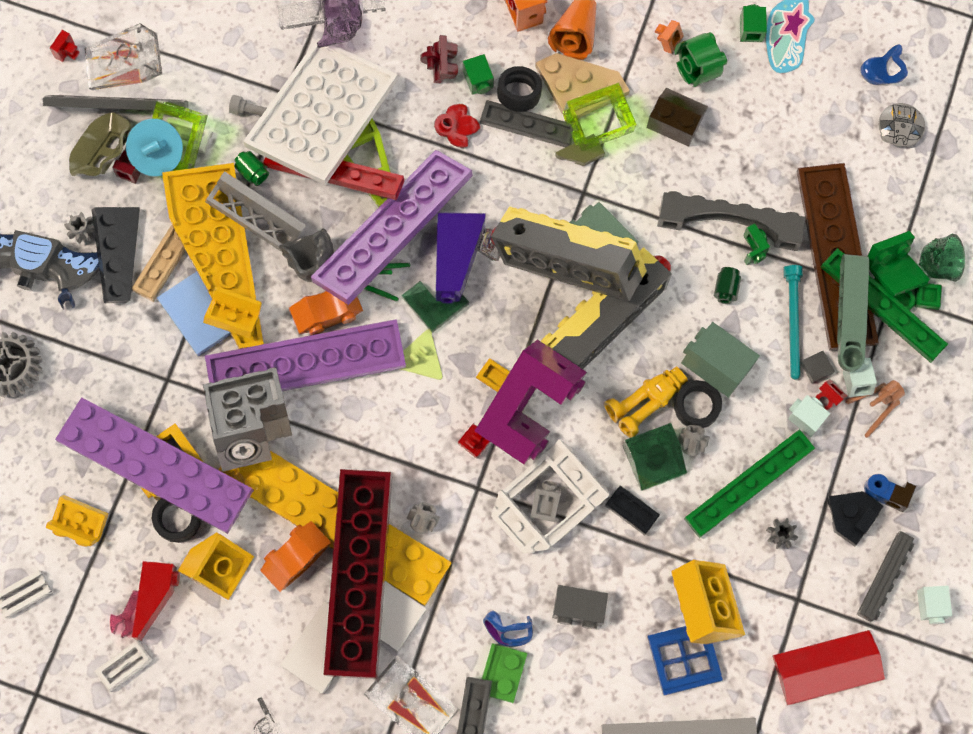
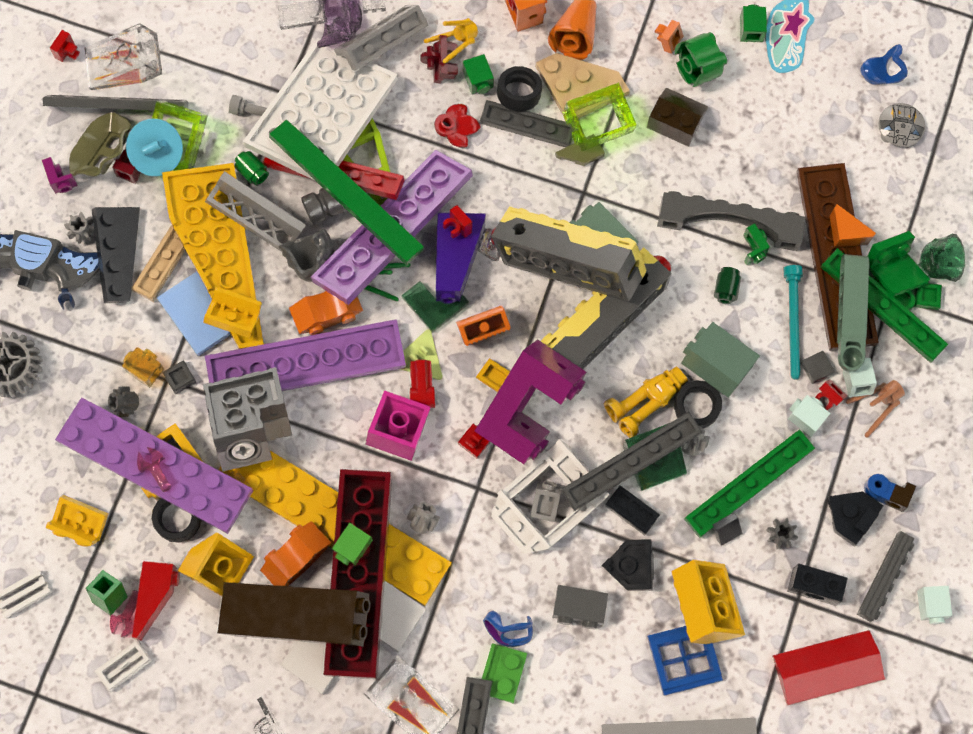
none -> magenta bracket [42,157,78,194]
none -> green brick [86,570,128,616]
none -> dark grey gear [108,386,139,417]
none -> clear yellow brick [122,347,164,388]
none -> clear pink bar [137,447,171,492]
none -> dark grey tile [162,360,196,394]
none -> dark brown brick [217,582,370,647]
none -> green tile [269,119,424,265]
none -> flat silver wheel [301,188,344,225]
none -> bright green brick [332,523,373,566]
none -> light grey fence [334,5,428,70]
none -> dark pink slope [365,390,431,461]
none -> red piece [410,360,435,408]
none -> yellow plant [424,18,478,63]
none -> red tile [443,205,472,238]
none -> orange brick [456,305,511,346]
none -> dark grey tile [561,412,703,511]
none -> black plate [601,539,654,591]
none -> black tile [713,513,743,546]
none -> black brick [787,563,848,606]
none -> orange slope [830,204,876,248]

